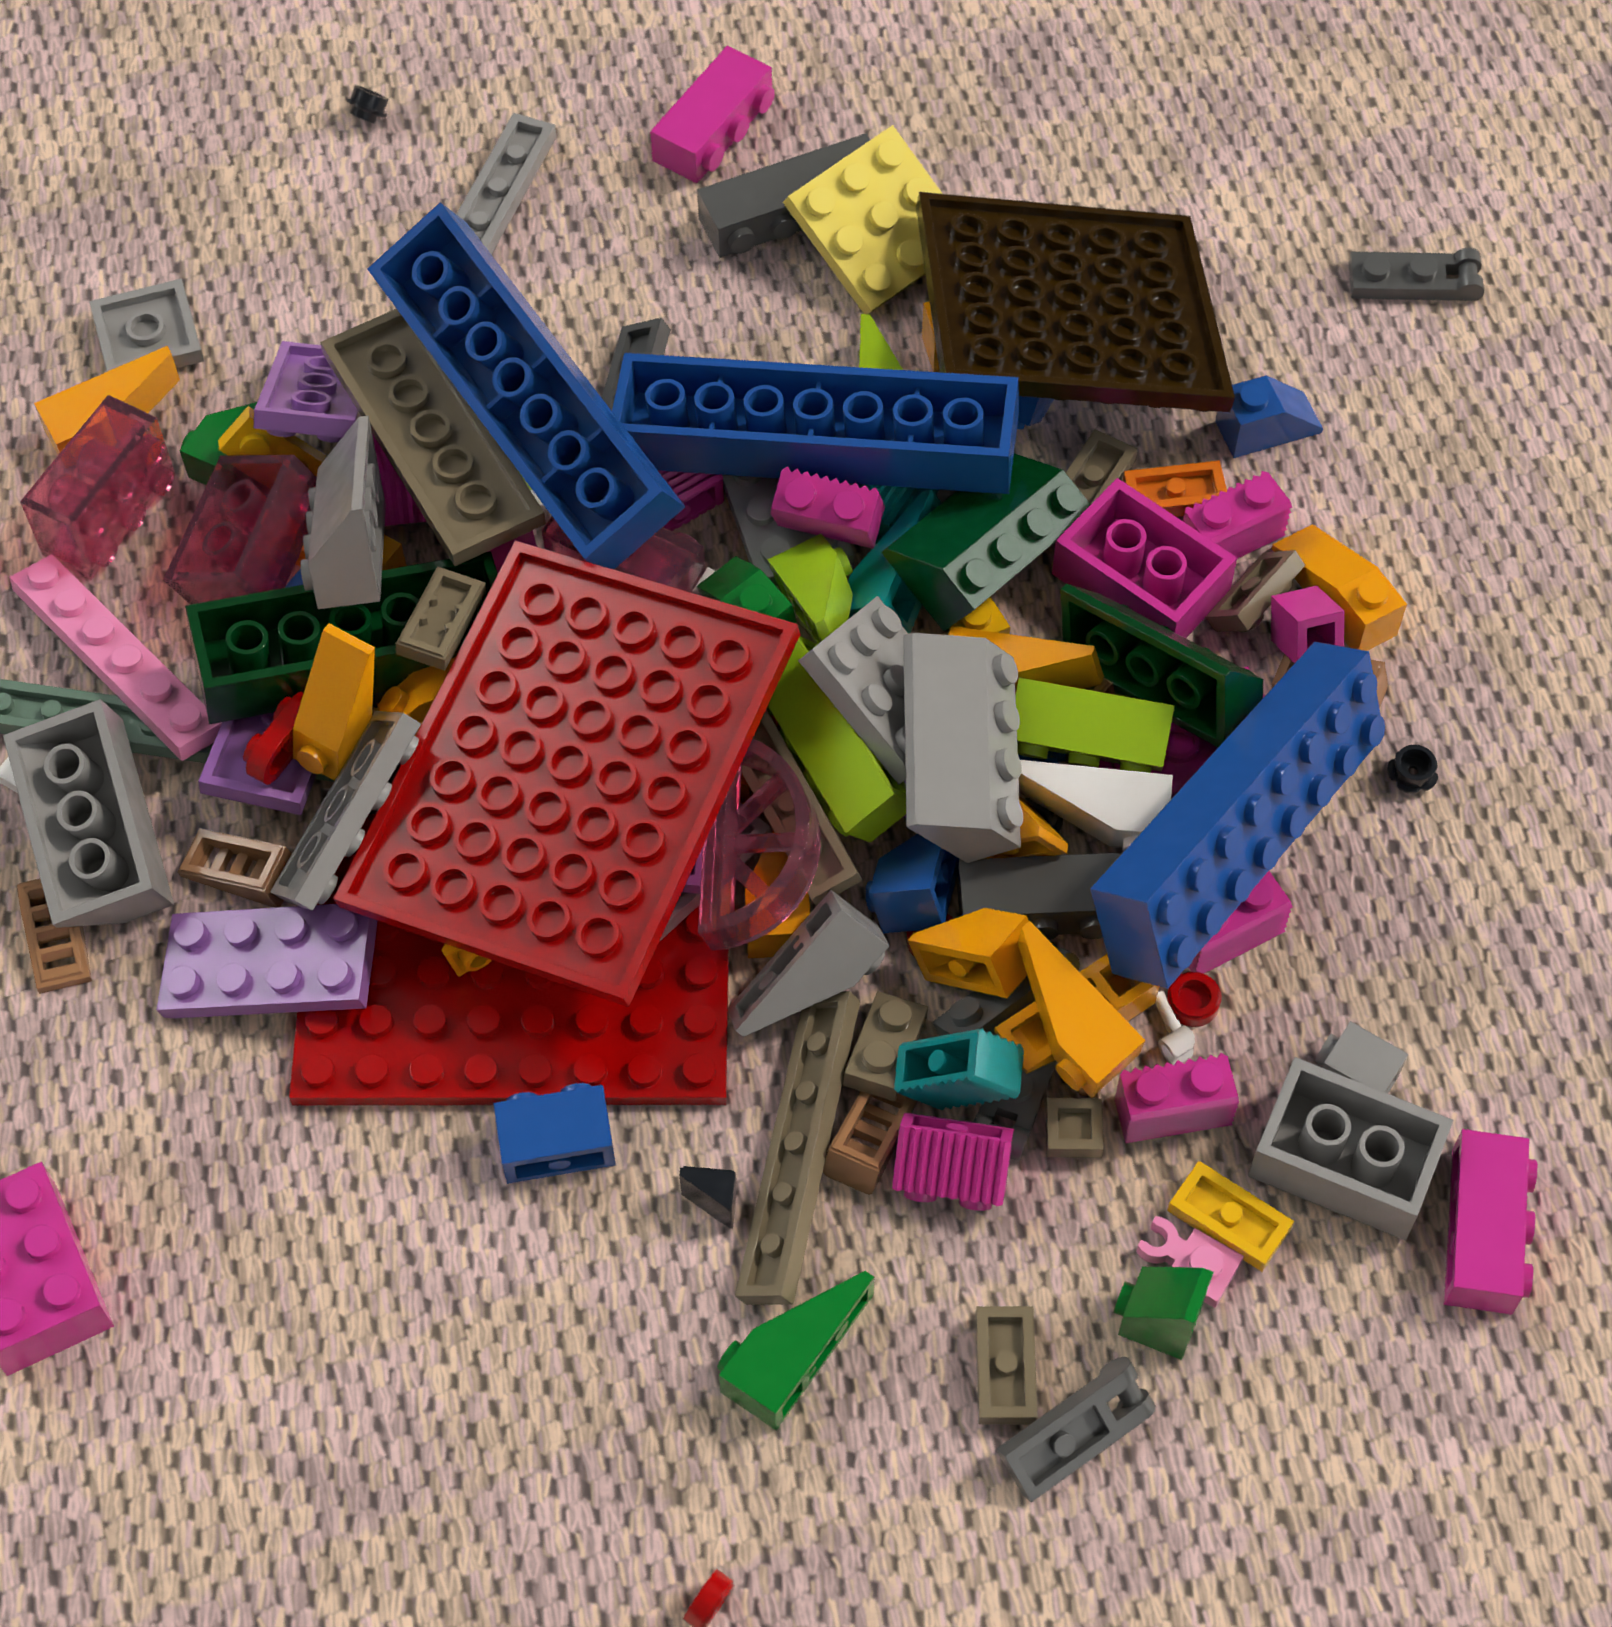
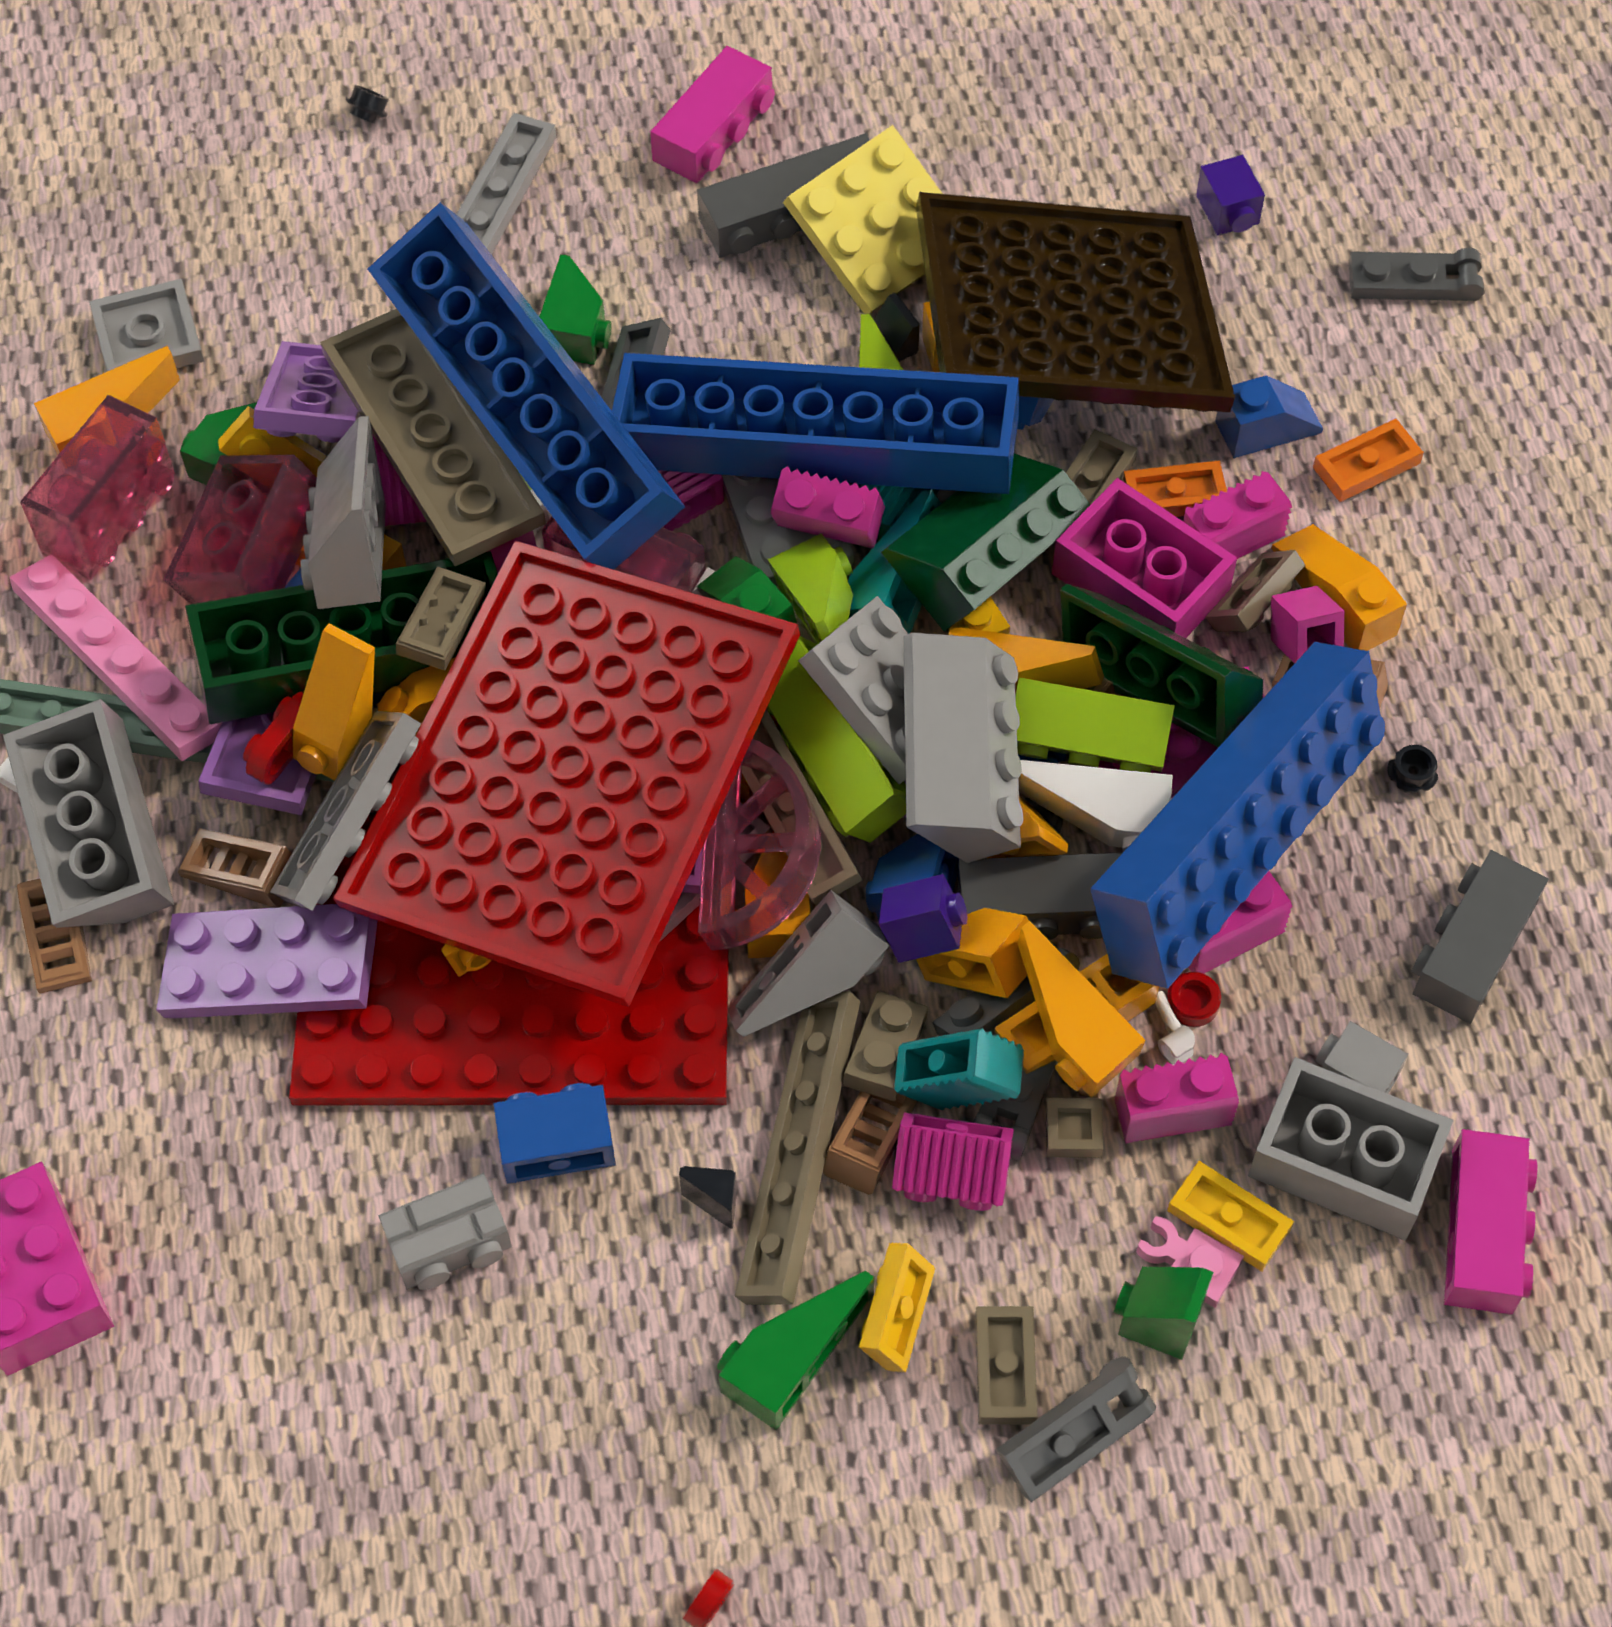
none -> light grey brick [378,1173,512,1290]
none -> green slope [539,254,612,365]
none -> yellow plate [859,1242,936,1372]
none -> black slope [874,293,920,362]
none -> dark purple brick [879,874,968,963]
none -> dark purple brick [1196,155,1265,236]
none -> orange plate [1313,418,1424,502]
none -> dark grey brick [1411,850,1549,1024]

